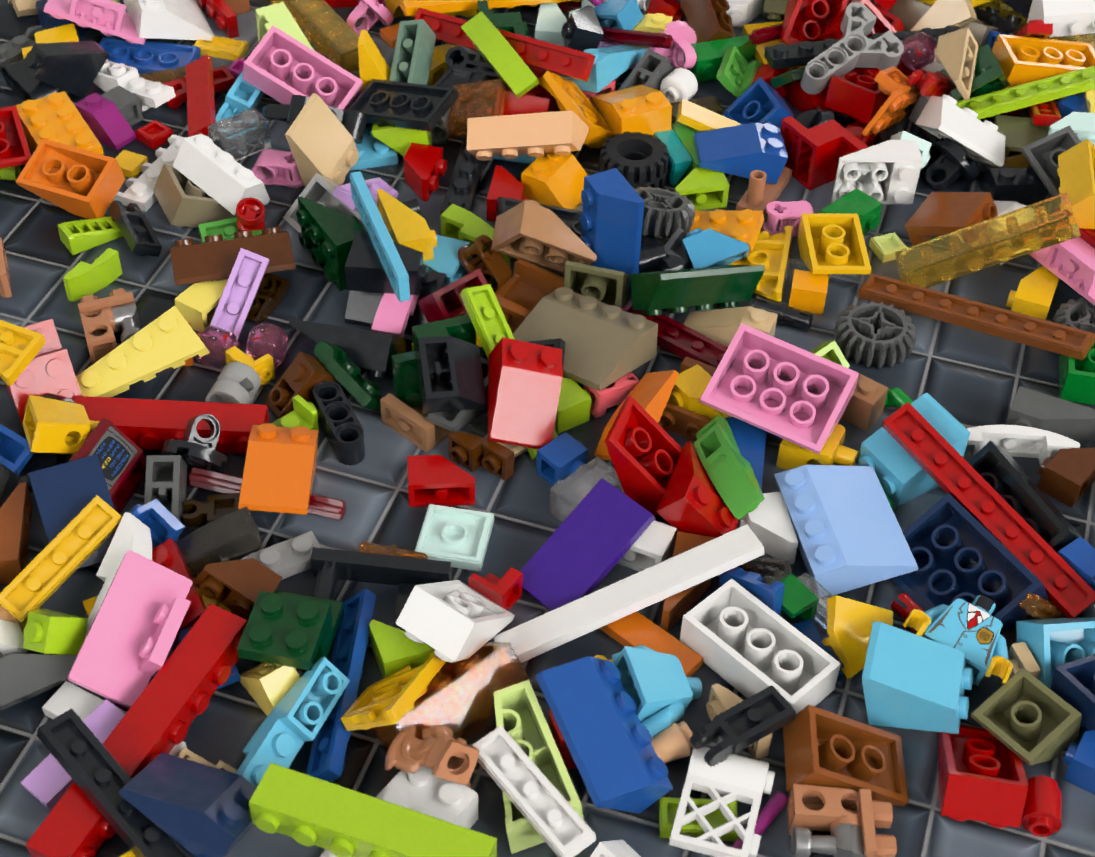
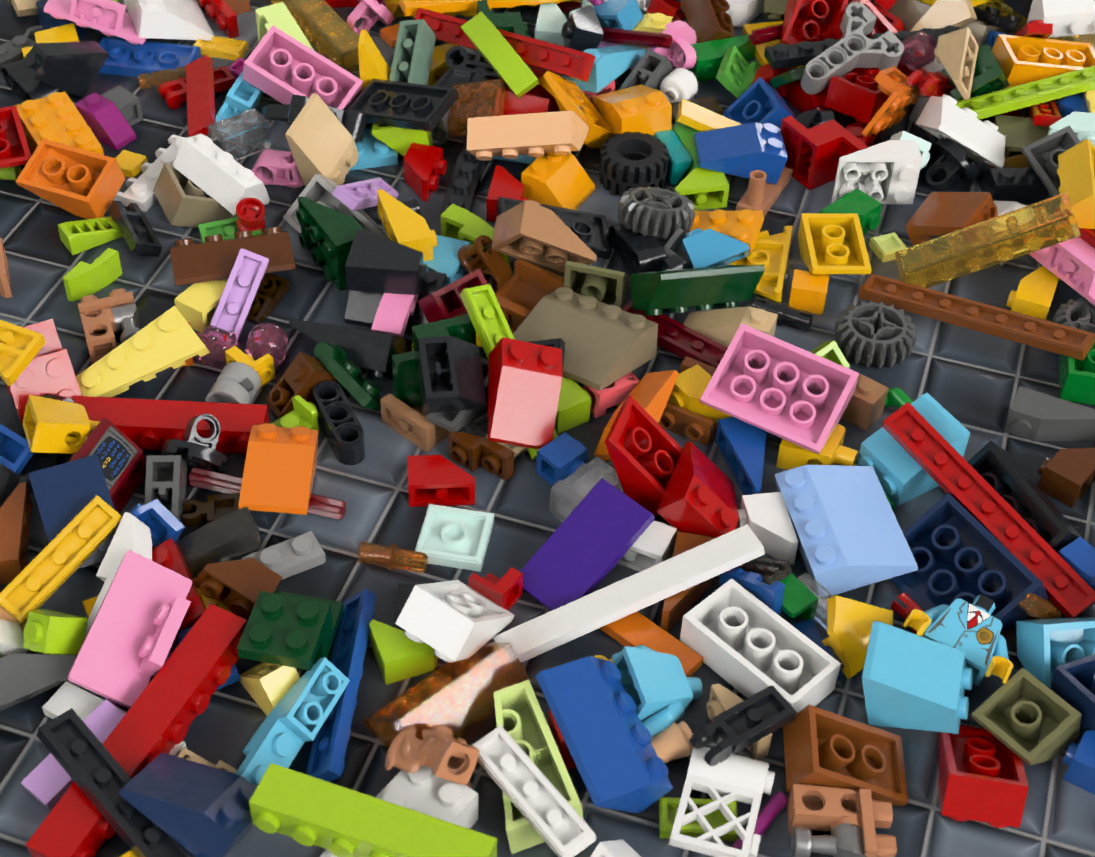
white slope [94,59,176,113] -> none
red tile [135,120,174,149] -> none
black piece [310,547,452,600] -> none
yellow wing [340,652,447,731] -> none
medium azure tile [349,171,411,302] -> none
blue slope [579,168,644,295] -> none
bright green slope [693,414,765,520] -> none
bright pink piece [762,200,815,237] -> none
white slope [963,425,1080,466] -> none
tan plate [1008,641,1041,680] -> none
red brick [1021,776,1062,837] -> none

